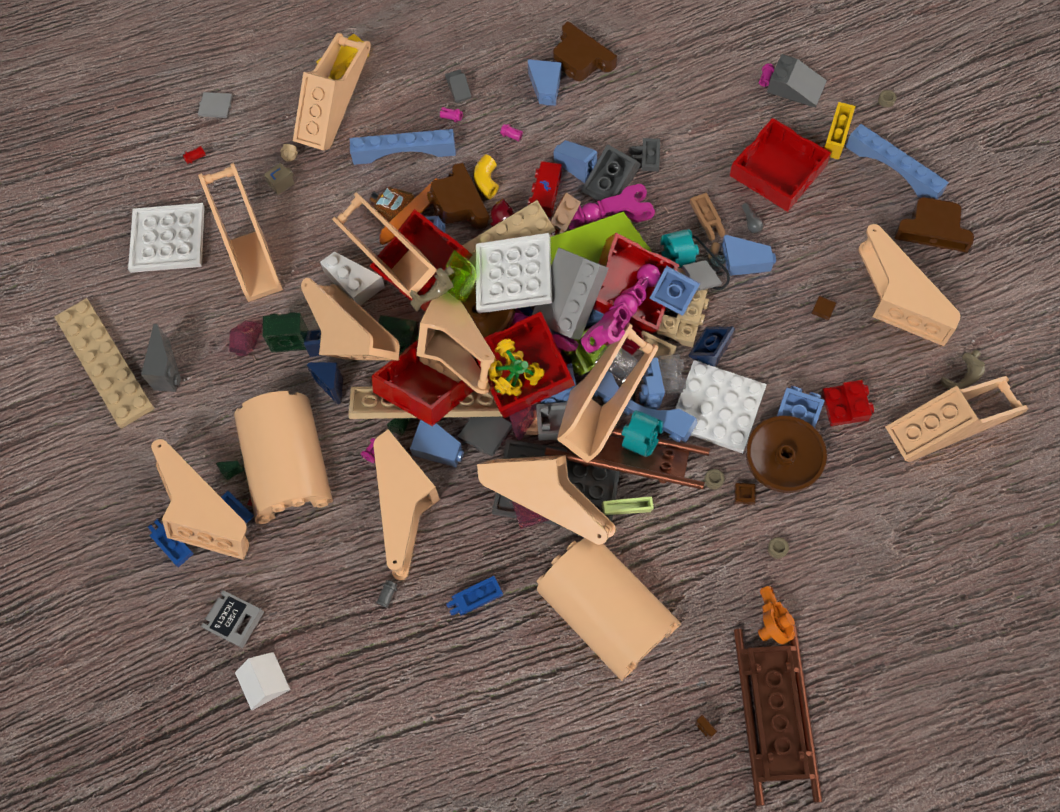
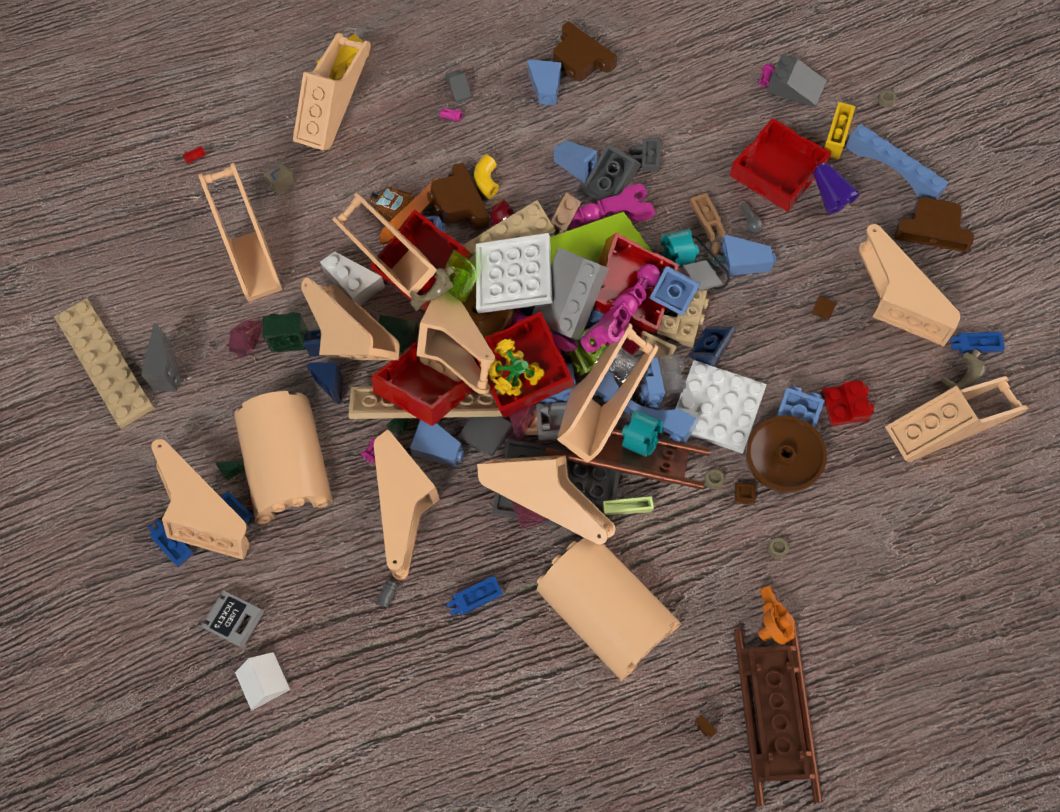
white plate [128,203,205,273] -> none
light grey piece [198,92,233,118] -> none
tan plate [280,144,298,162] -> none
medium blue arch [350,129,456,165] -> none
dark pink pin [500,124,523,142] -> none
red brick [528,161,562,218] -> none
none -> dark purple cone [813,163,860,215]
none -> blue hinge [949,332,1005,353]

